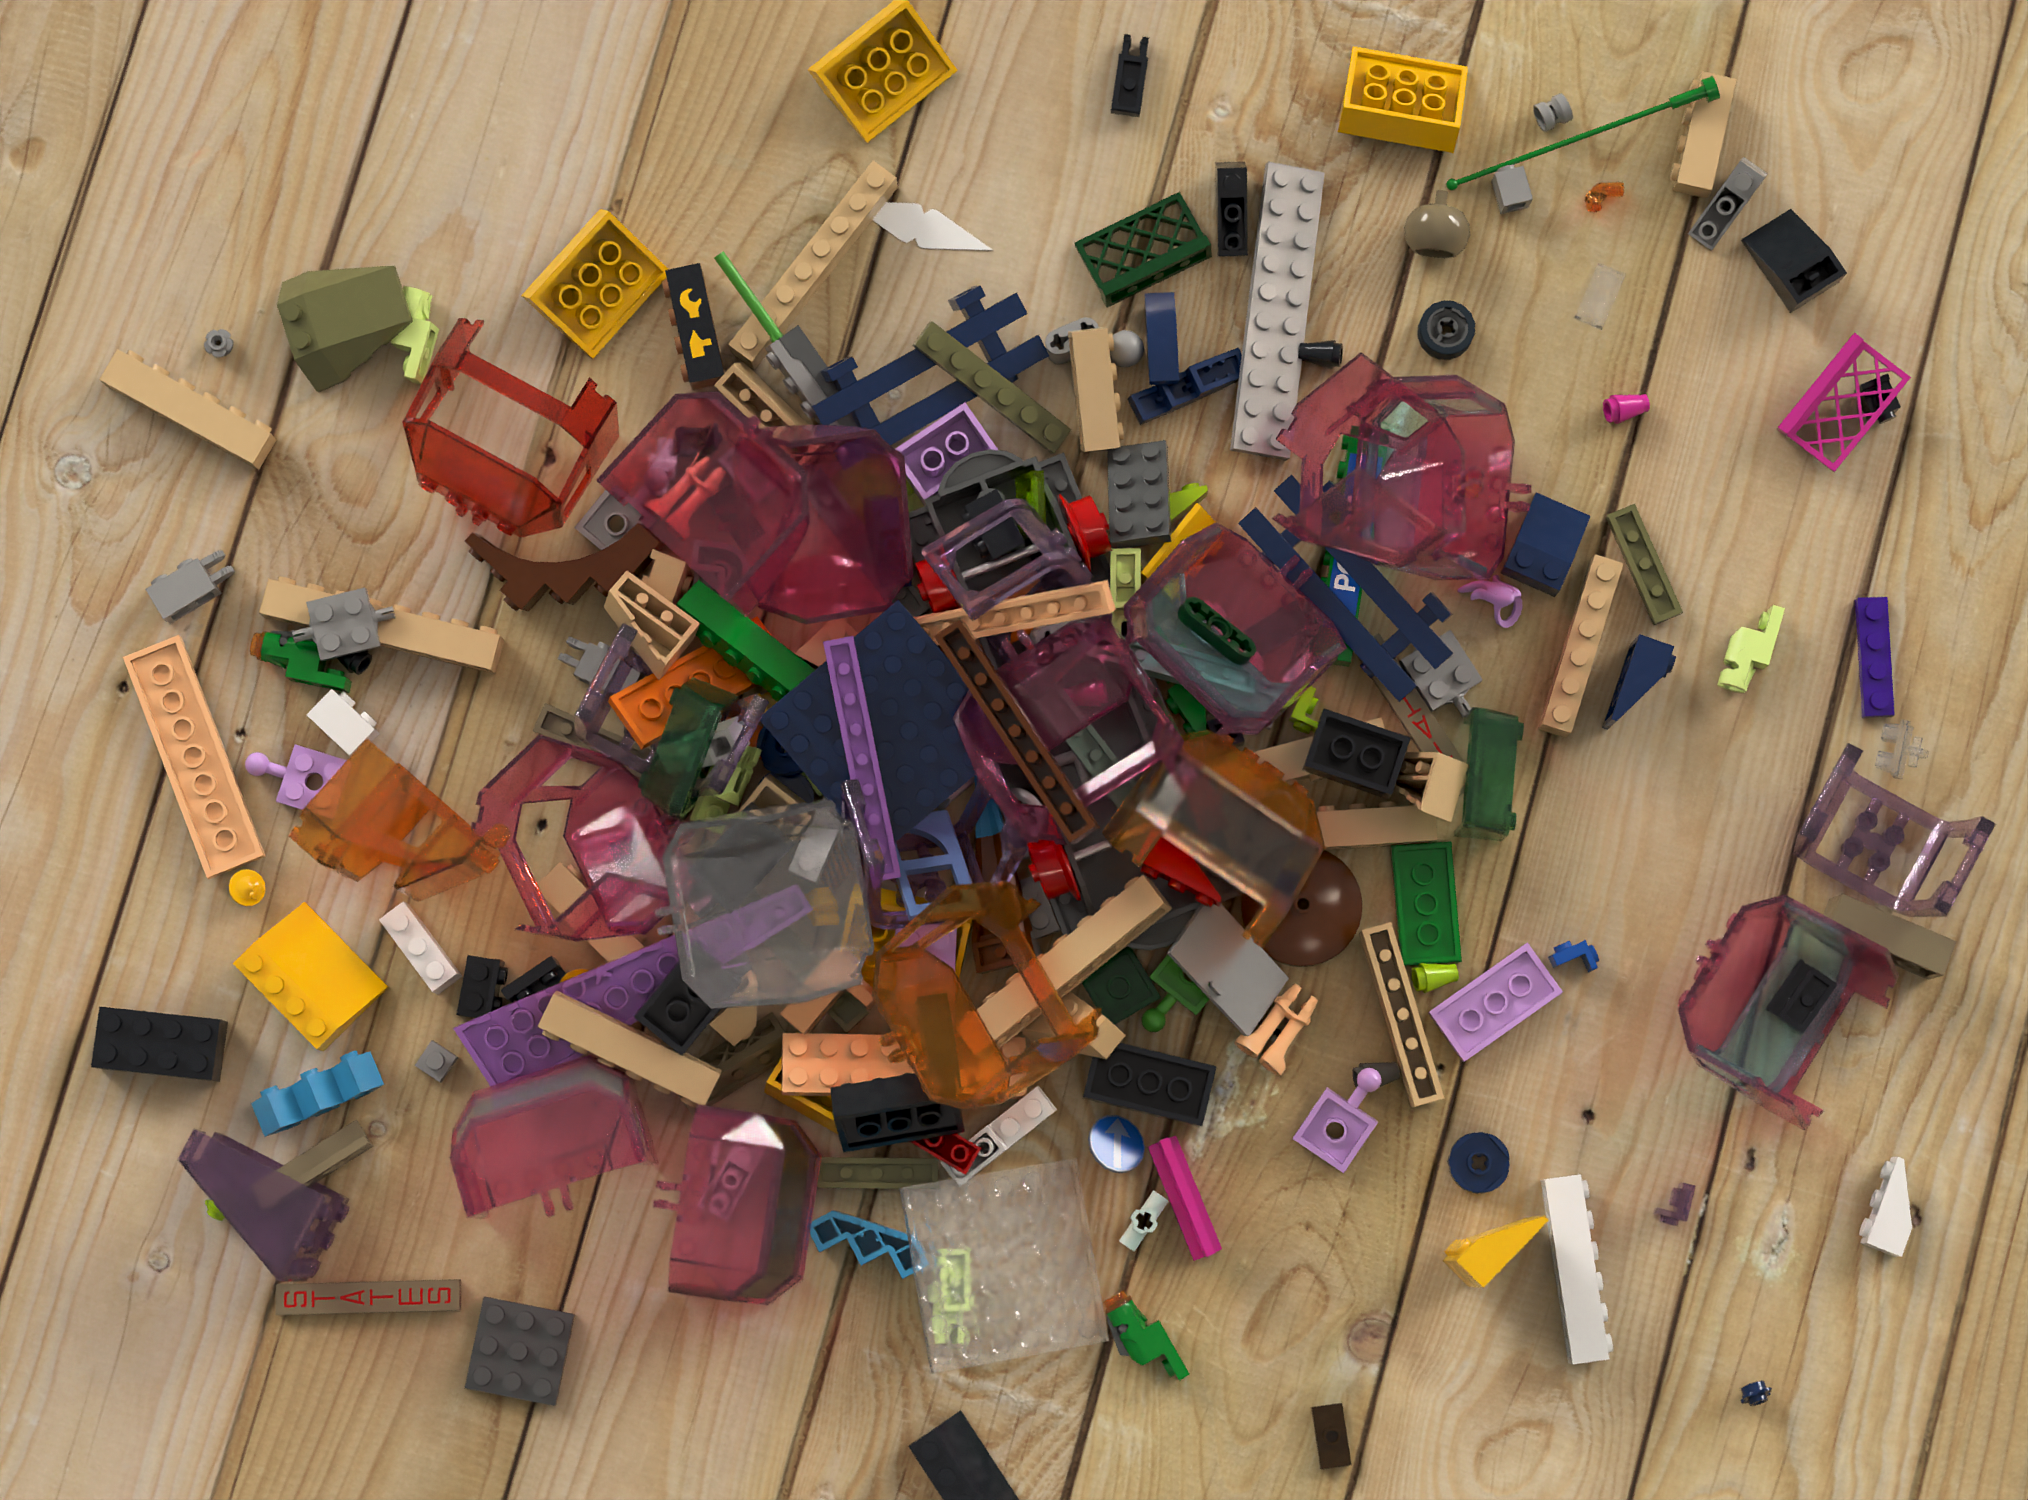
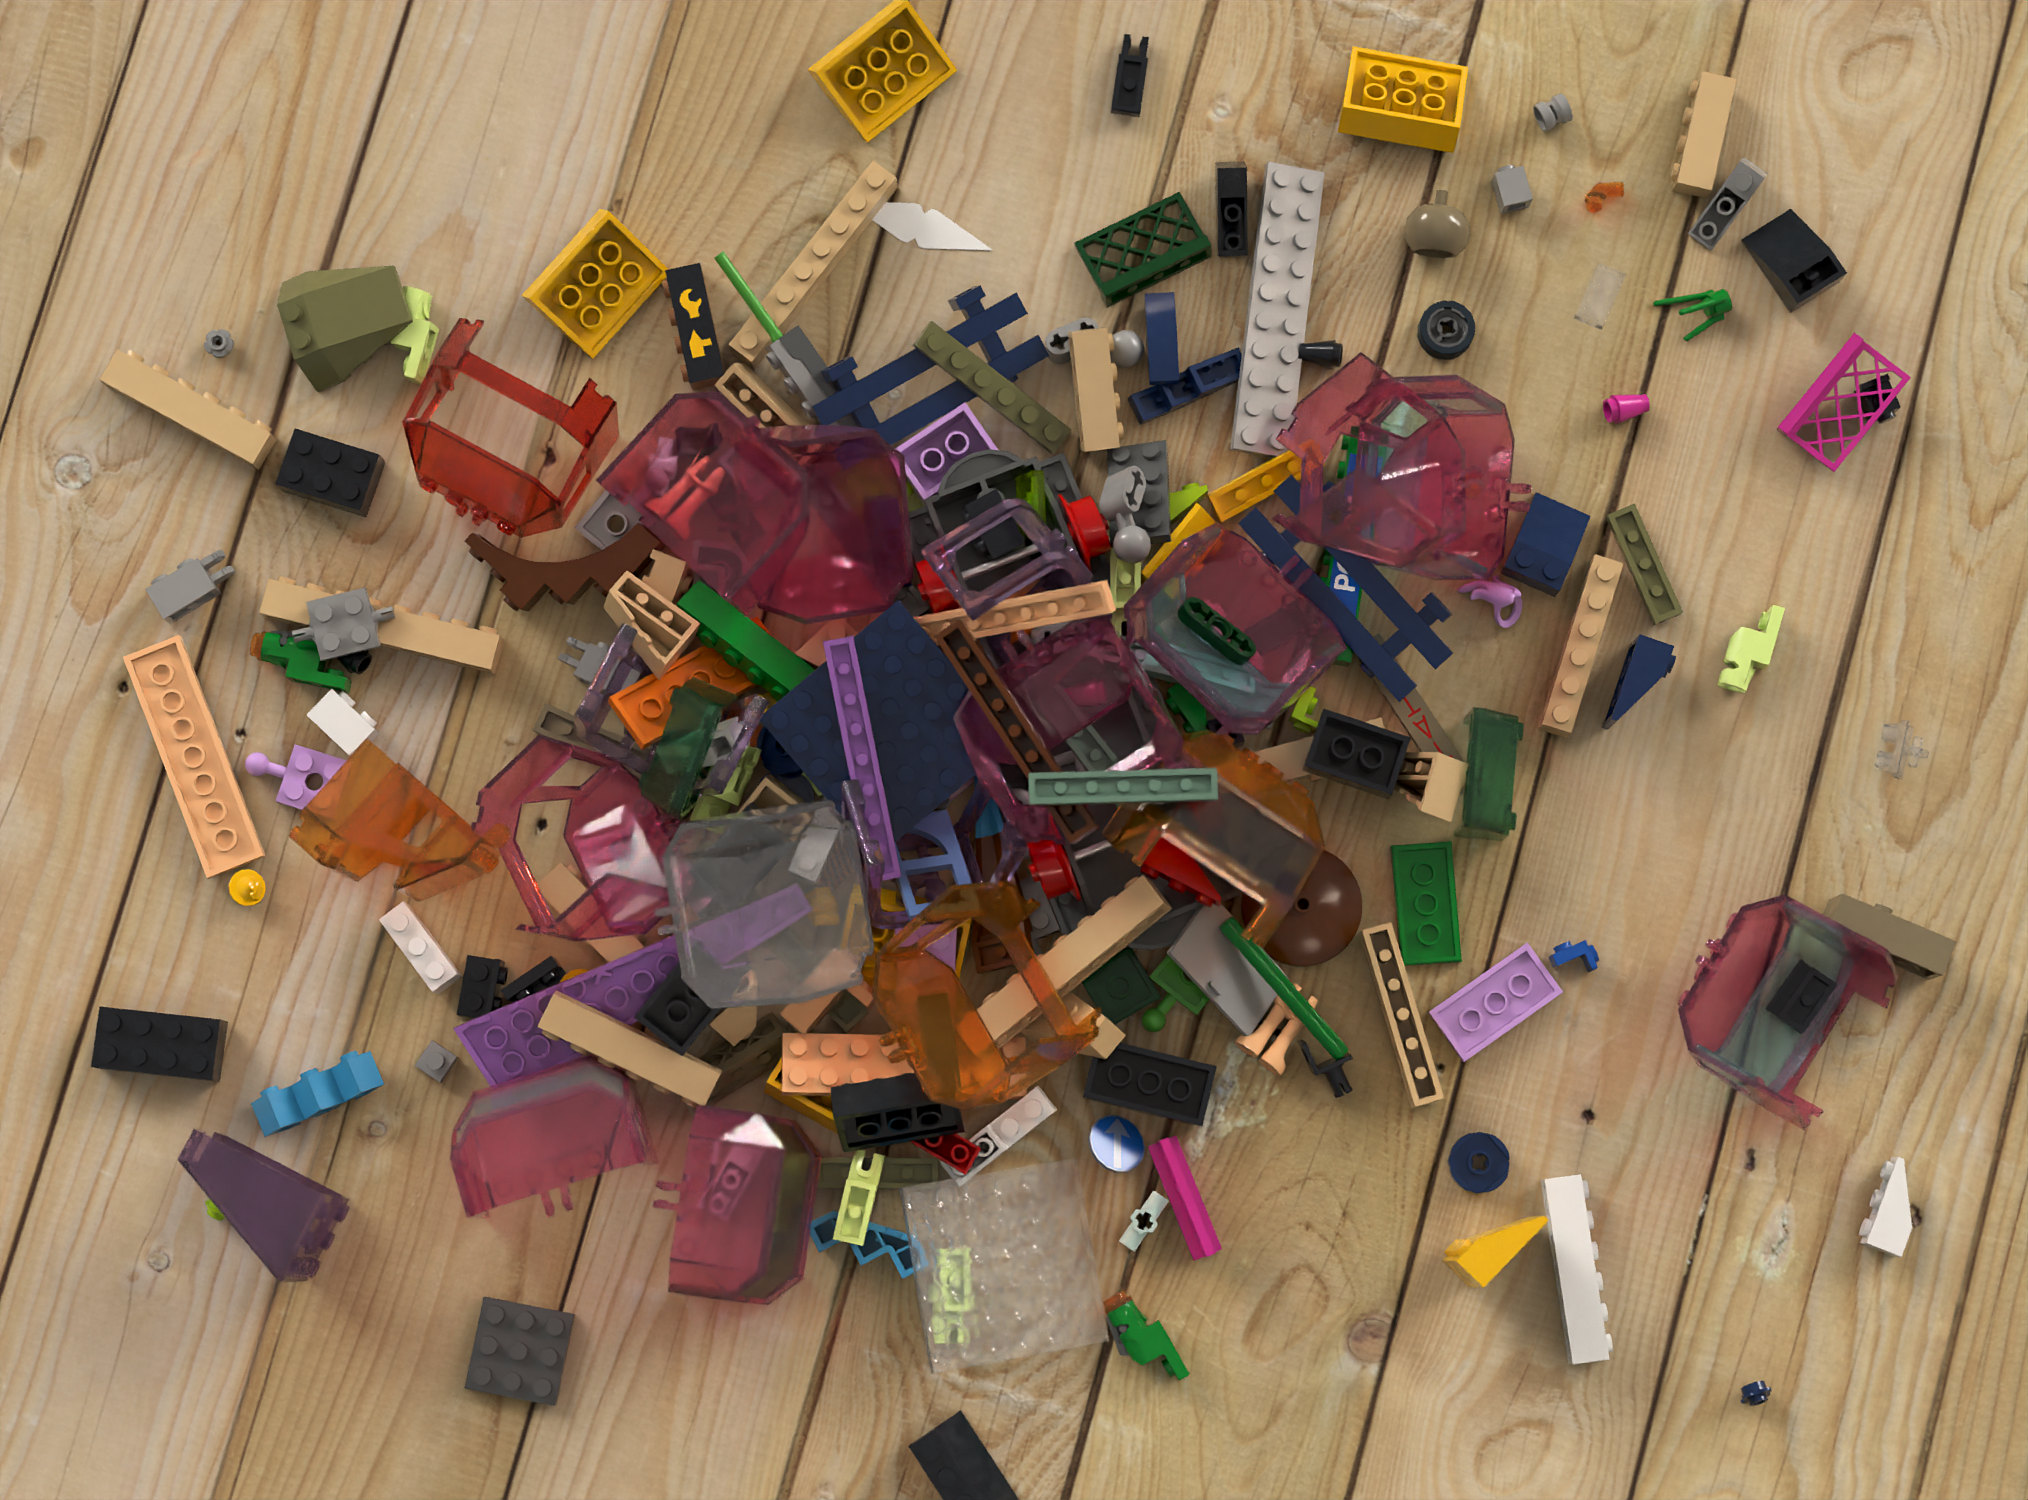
yellow slope [233,902,389,1051] -> none
dark tan fence [251,1120,373,1213] -> none
dark tan tile [276,1279,461,1315] -> none
lavender plate [1293,1068,1381,1173] -> none
tan brick [1311,801,1437,850] -> none
dark brown plate [1311,1403,1351,1470] -> none
dark grey cone [1352,1062,1400,1088] -> none
light grey plate [1399,630,1483,718] -> none
lime cone [1411,963,1459,993] -> none
green piece [1446,76,1720,190] -> none
bracket [1653,1183,1695,1226] -> none
windscreen [1793,743,1996,917] -> none
dark purple plate [1855,597,1895,718] -> none
none -> black brick [275,428,386,517]
none -> yellowish green plate [833,1150,885,1246]
none -> sand green plate [1028,768,1218,806]
none -> light grey beam [1099,465,1151,564]
none -> yellow plate [1206,438,1325,522]
none -> green axle [1220,917,1348,1059]
none -> black bracket [1298,1039,1353,1098]
none -> green plant [1653,289,1732,341]

